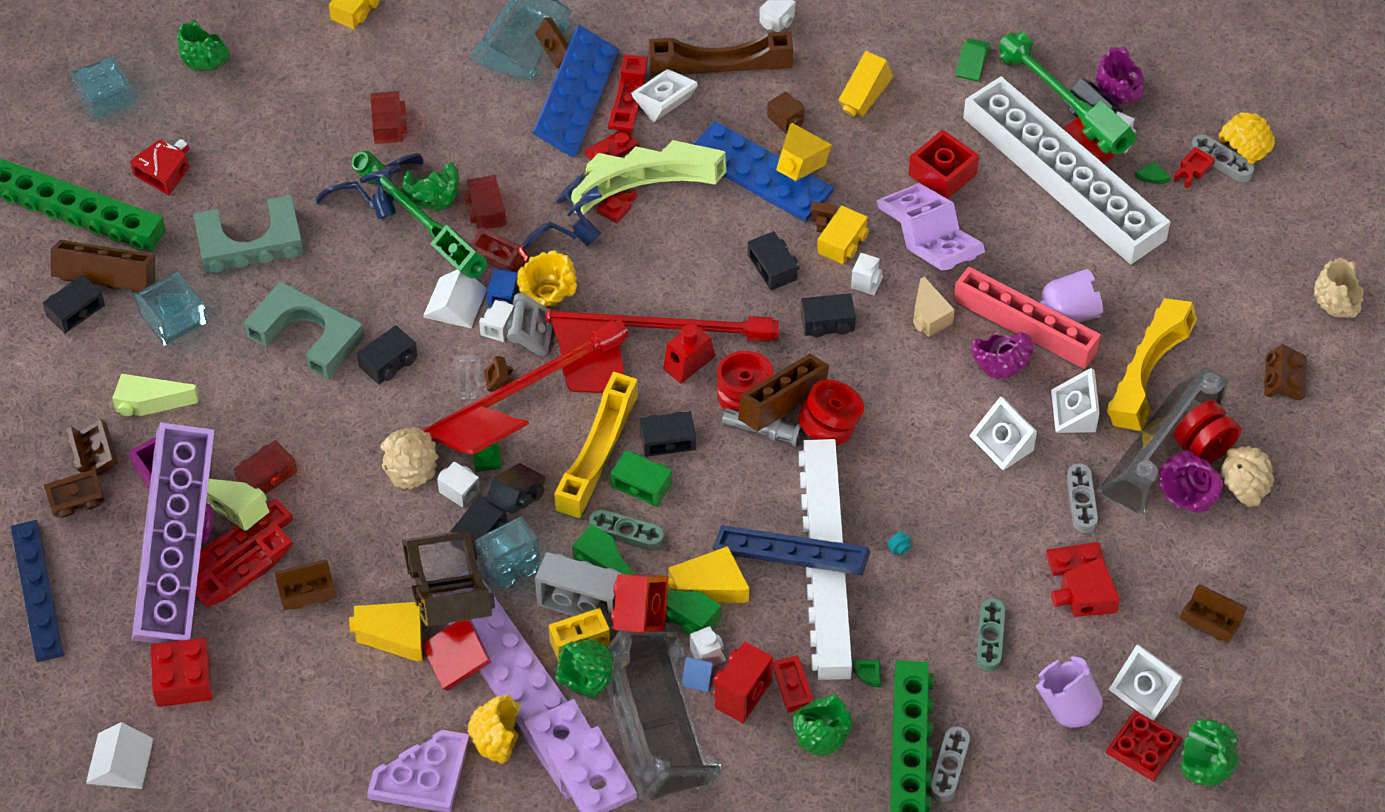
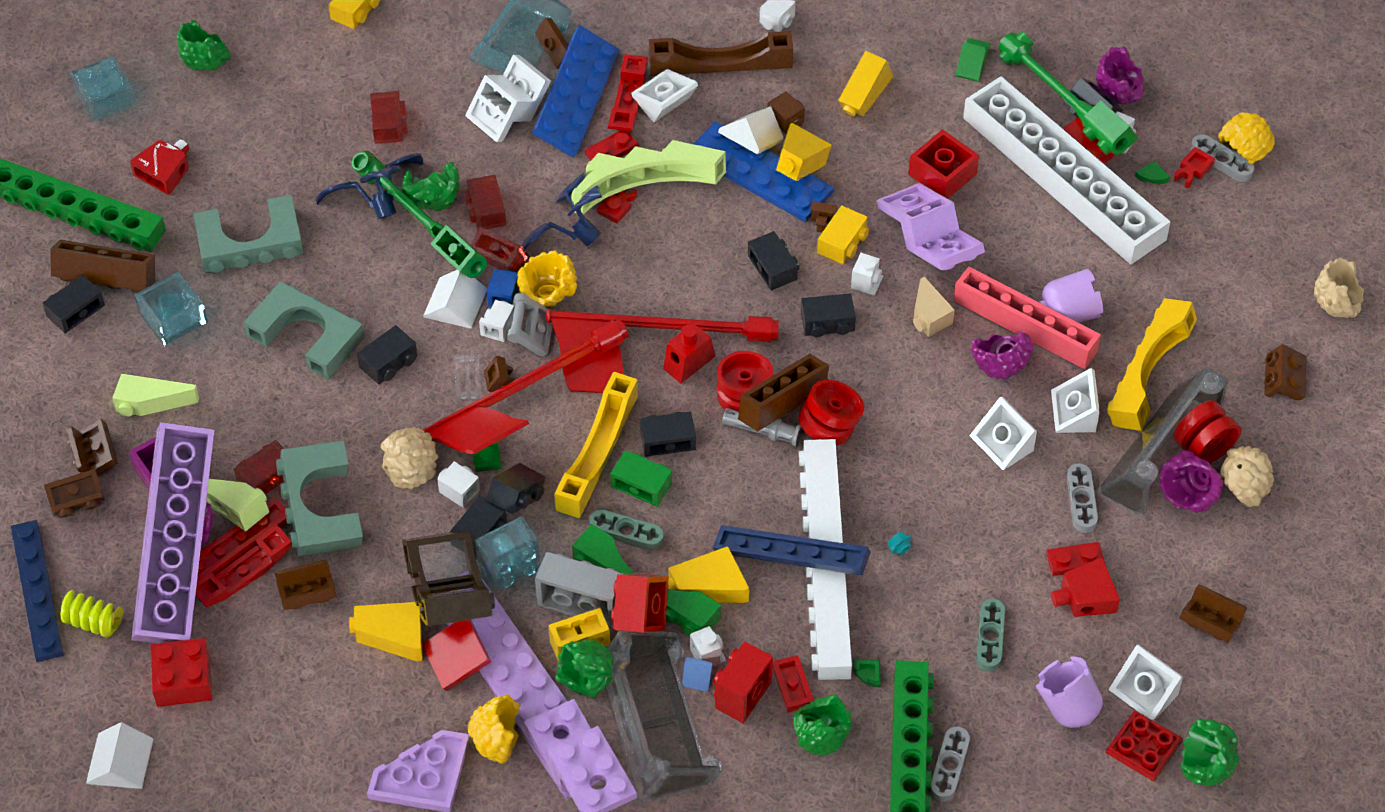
none -> neon yellow piece [61,590,124,638]
none -> sand green arch [276,440,363,557]
none -> white bracket [465,55,551,142]
none -> white slope [718,106,784,154]

